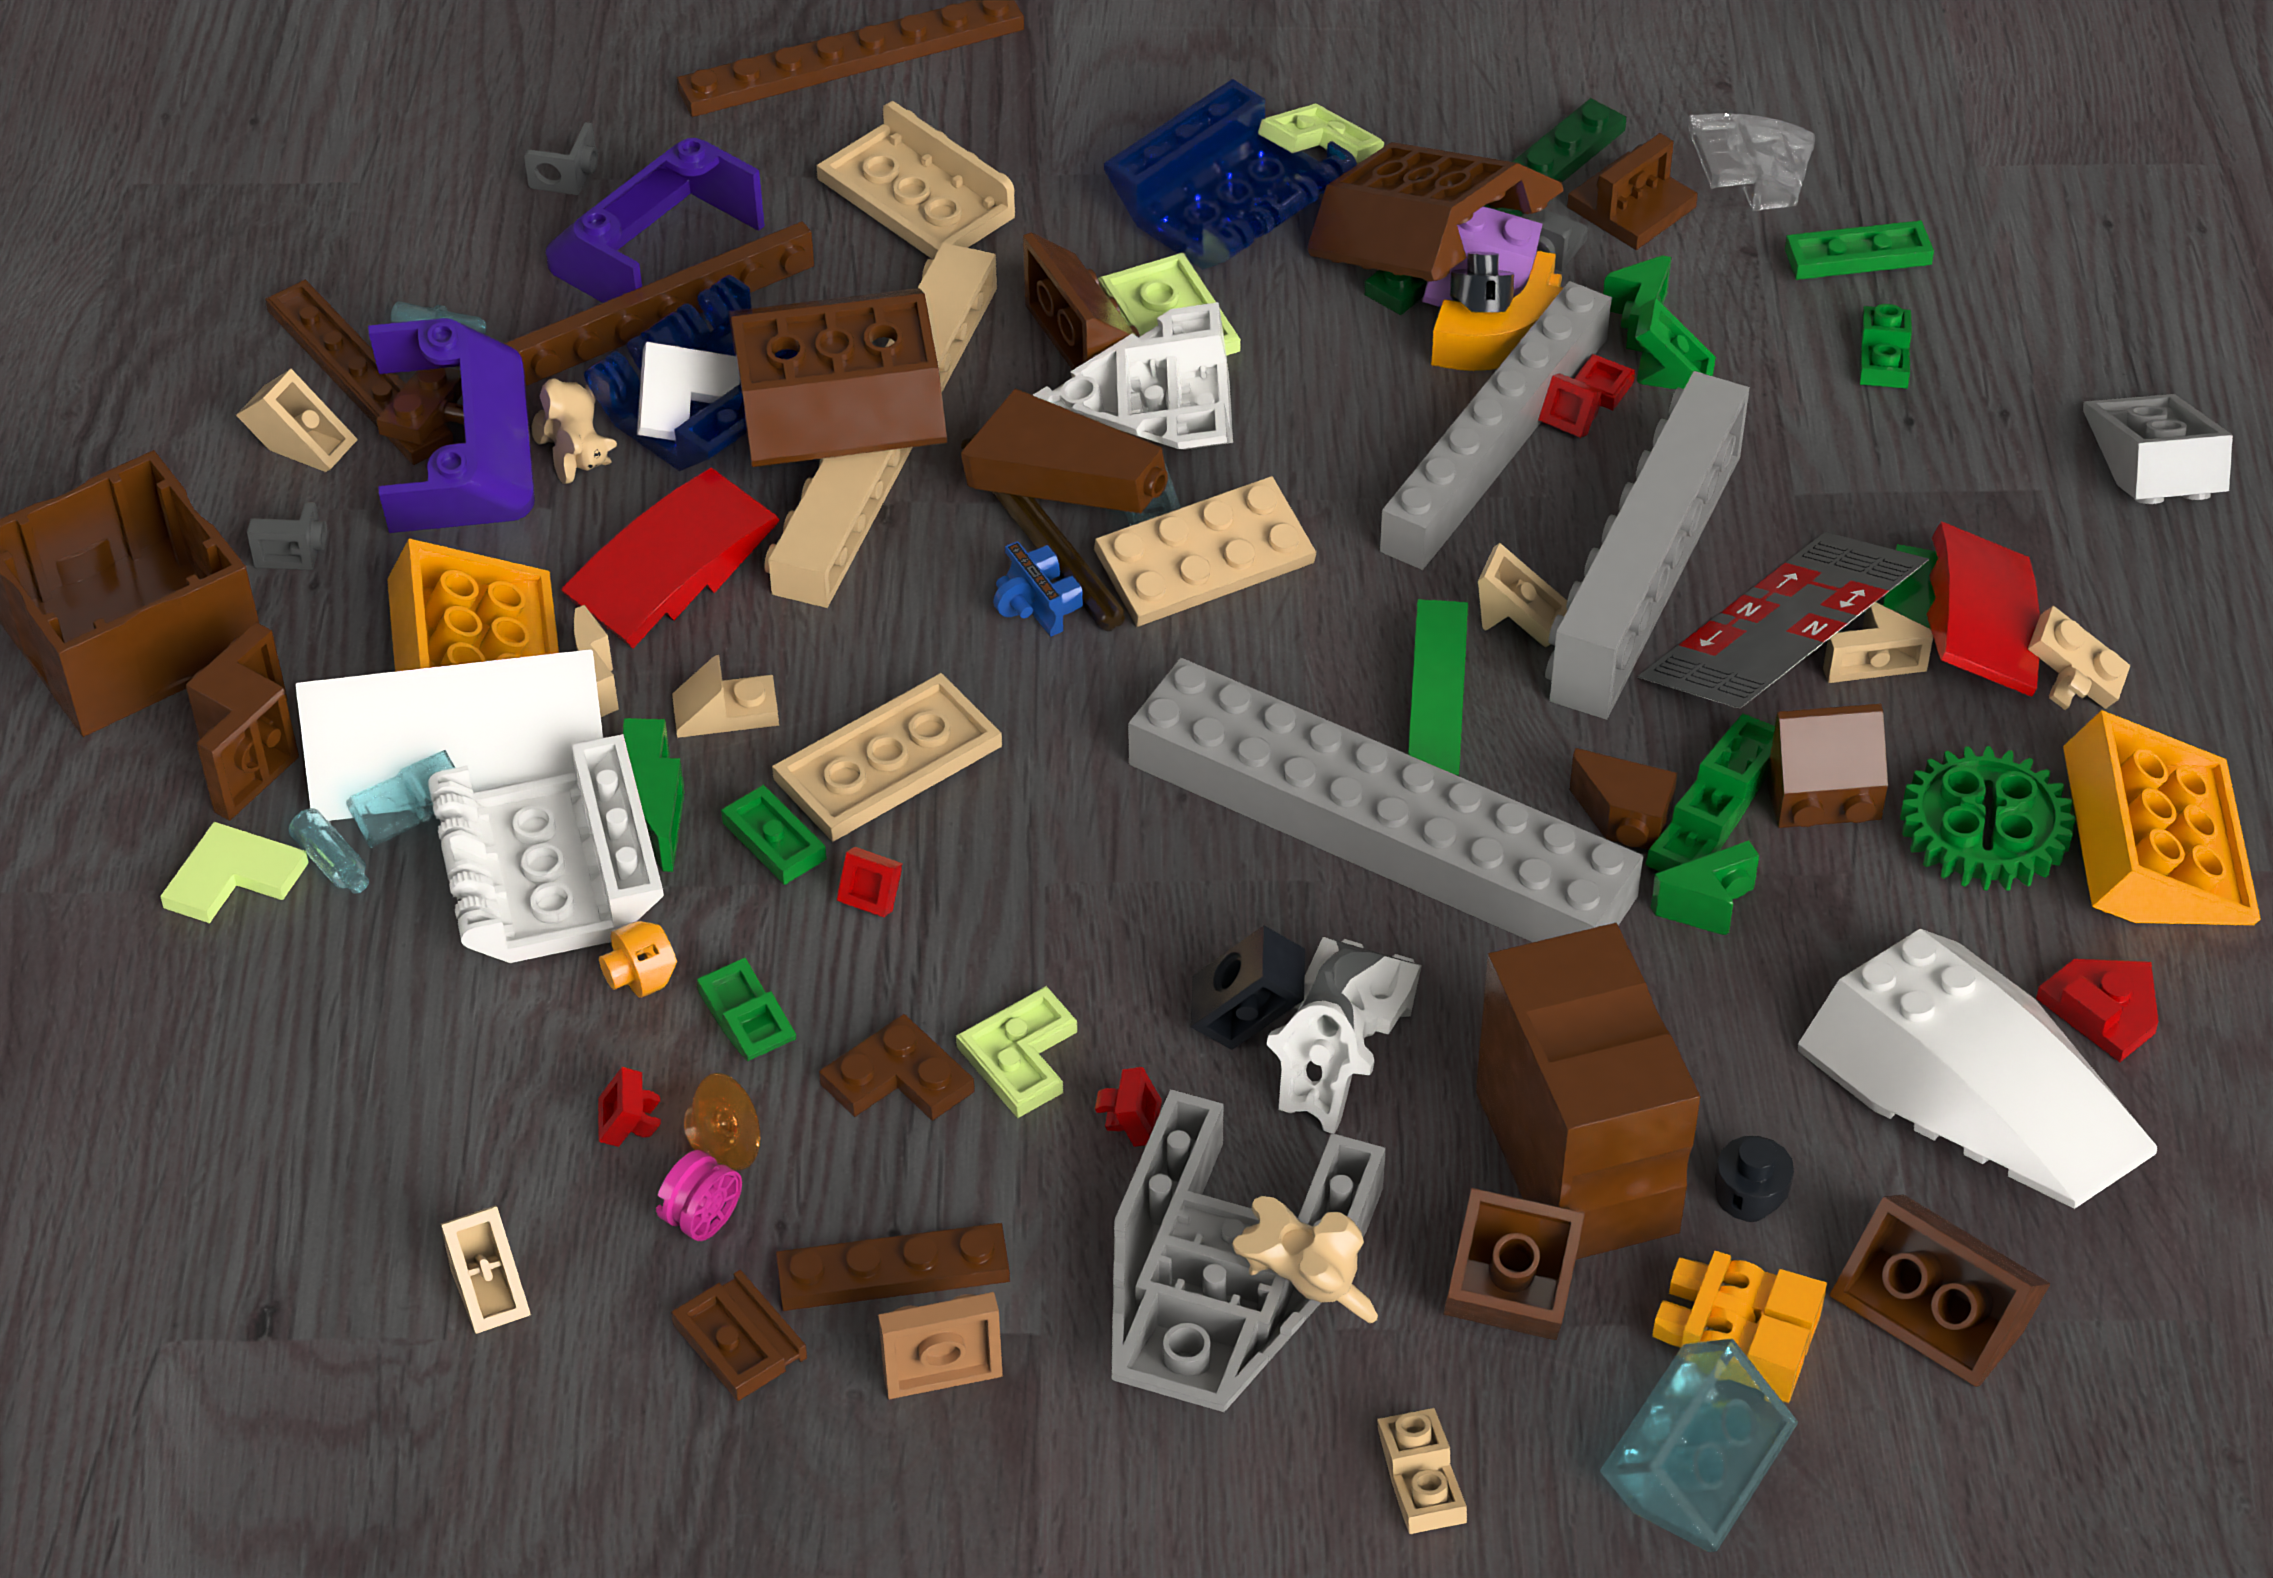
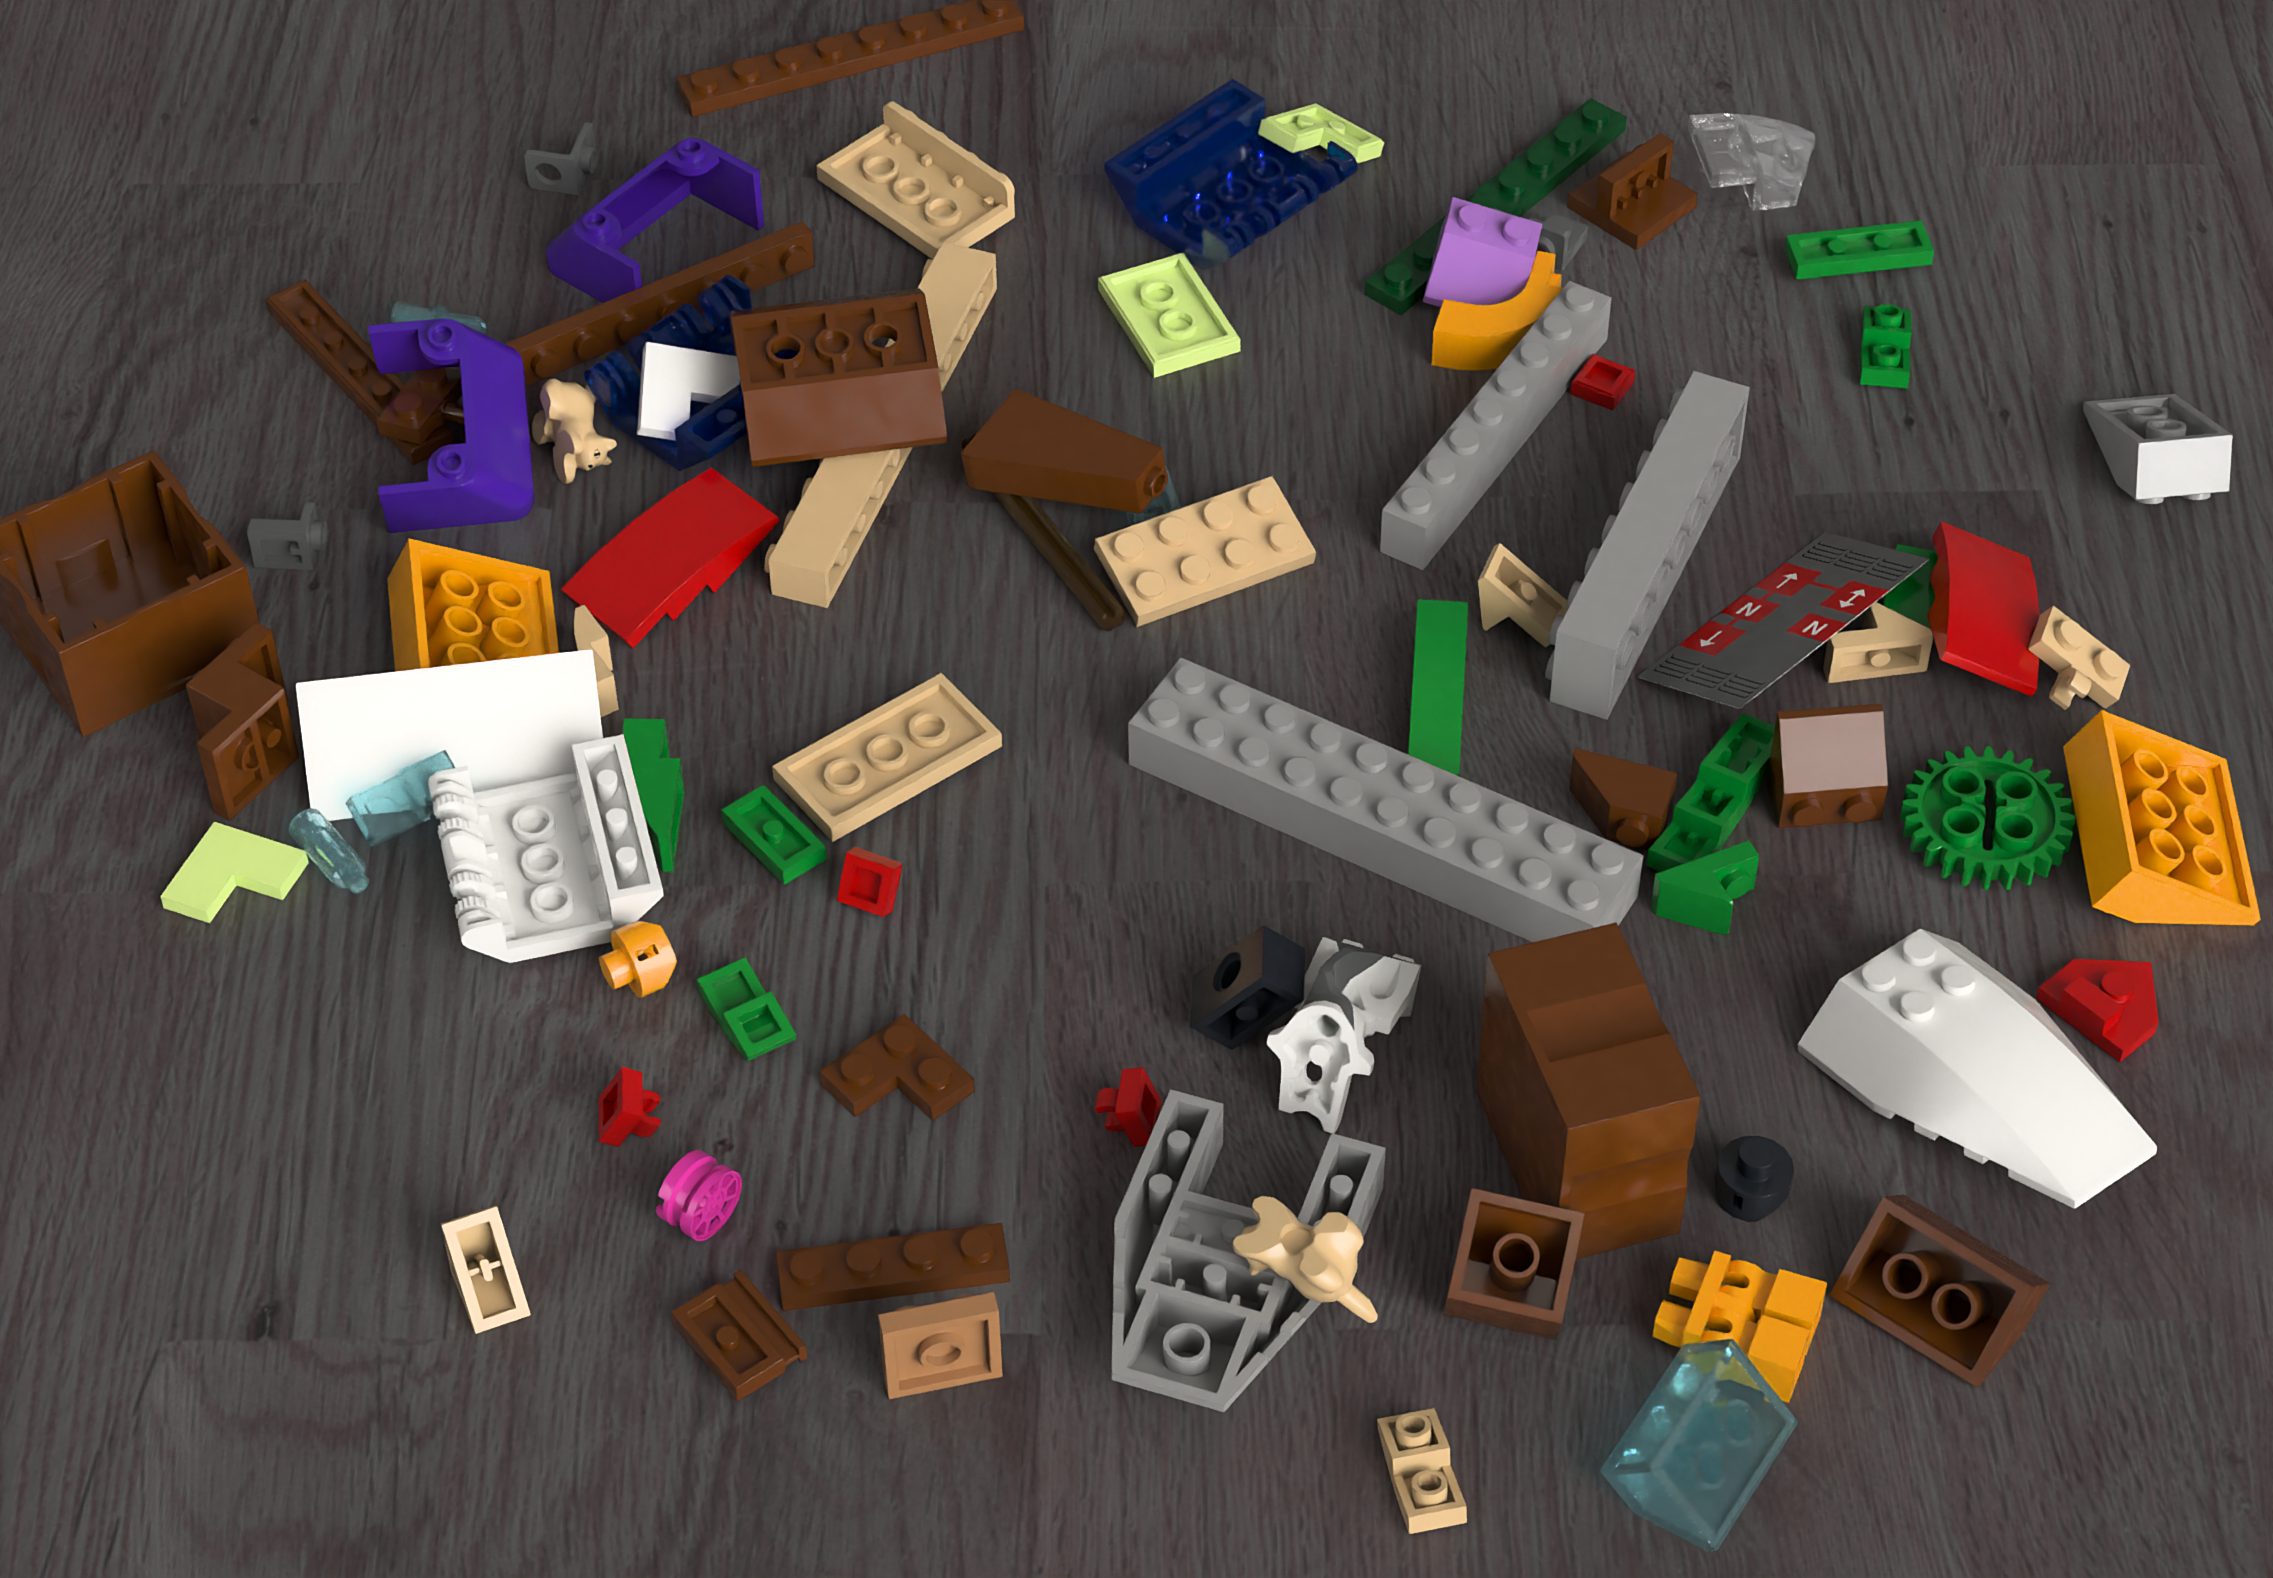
tan slope [236,369,358,472] -> none
tan slope [672,655,779,738] -> none
clear orange piece [684,1073,760,1170] -> none
yellowish green tile [956,986,1077,1118] -> none
blue hips [993,541,1083,637] -> none
reddish brown slope [1023,232,1140,370] -> none
white wedge [1033,302,1233,450] -> none
reddish brown slope [1307,142,1564,282] -> none
black piece [1450,252,1514,312] -> none
red tile [1538,373,1602,438] -> none
green slope [1603,255,1672,352] -> none
green slope [1635,298,1716,389] -> none

